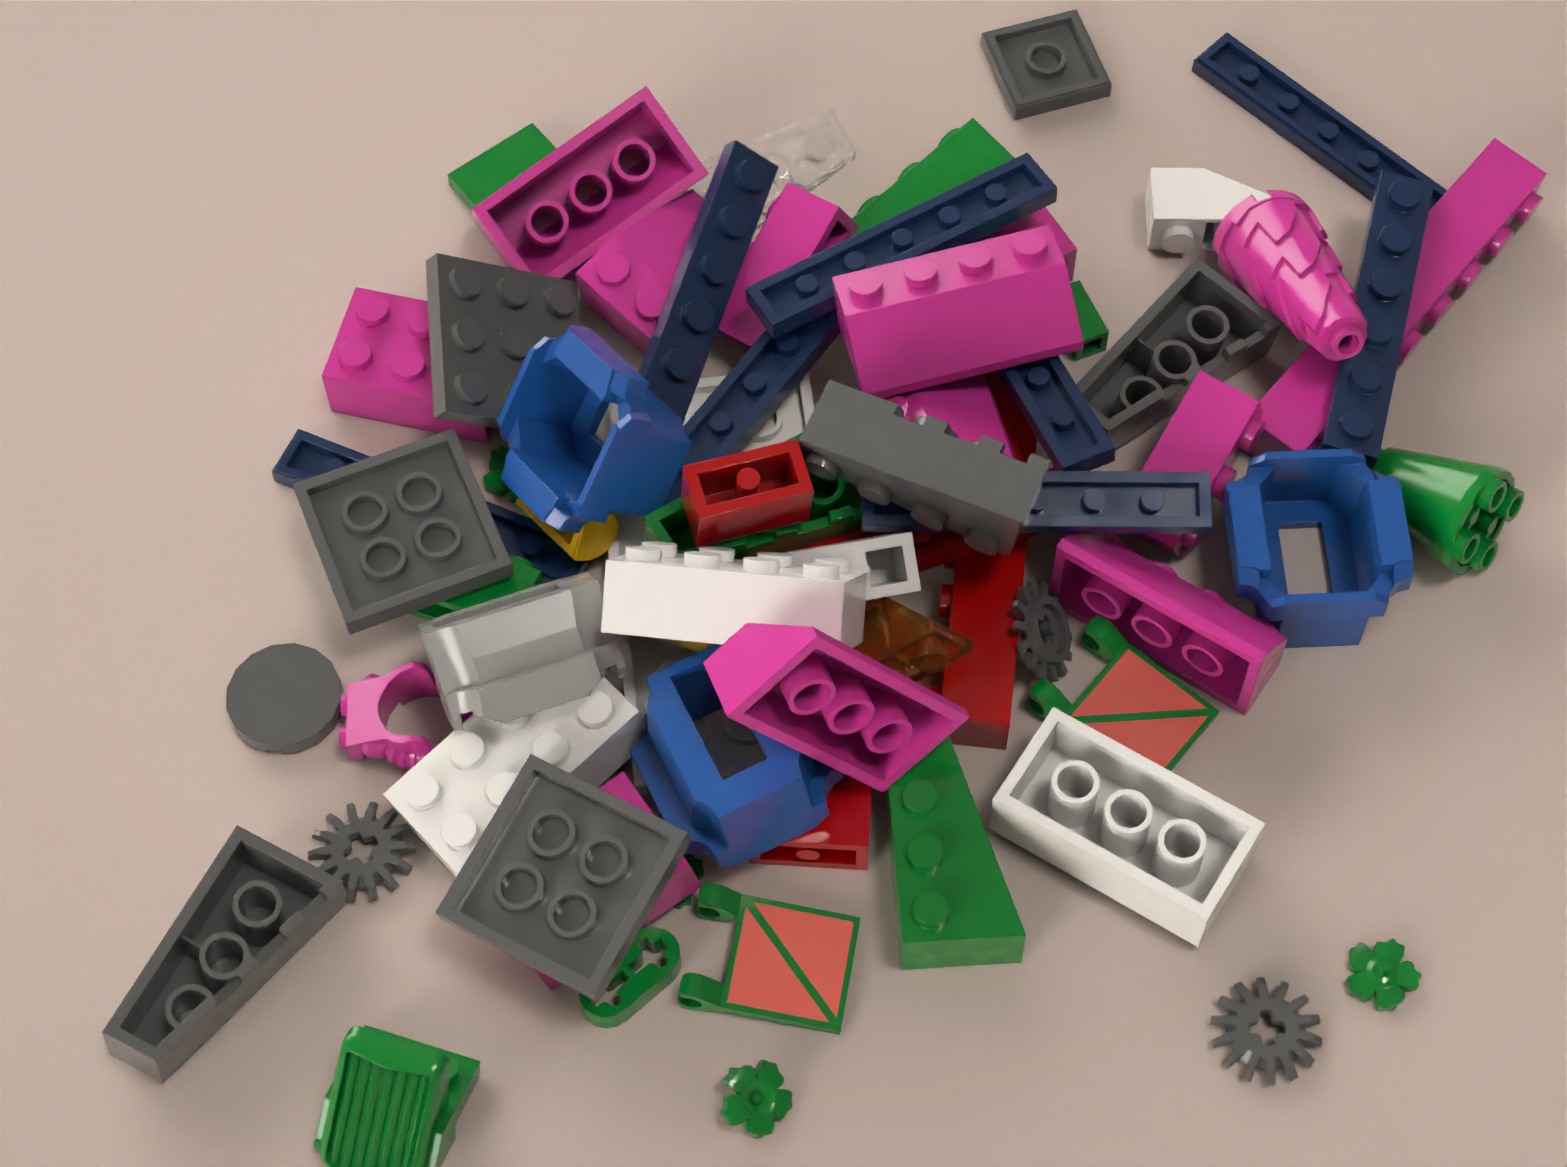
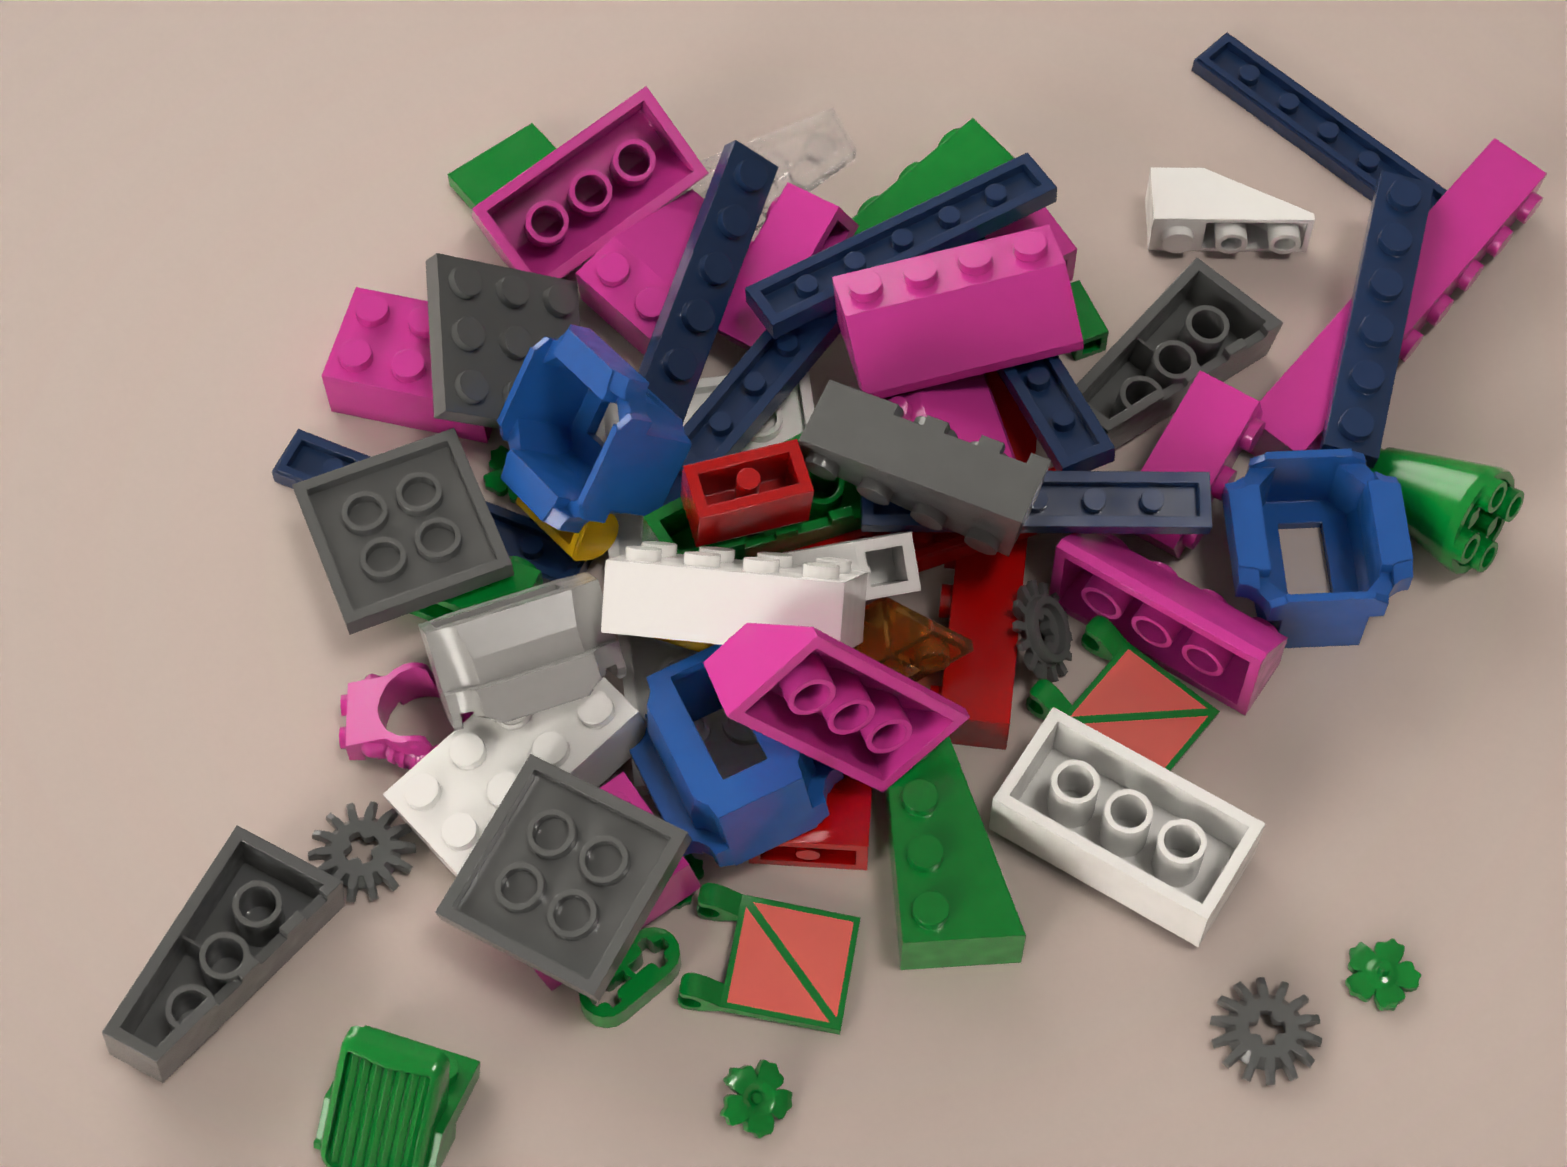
dark grey tile [226,643,343,754] -> none
dark grey tile [980,9,1112,121] -> none
dark pink cone [1212,190,1368,361] -> none

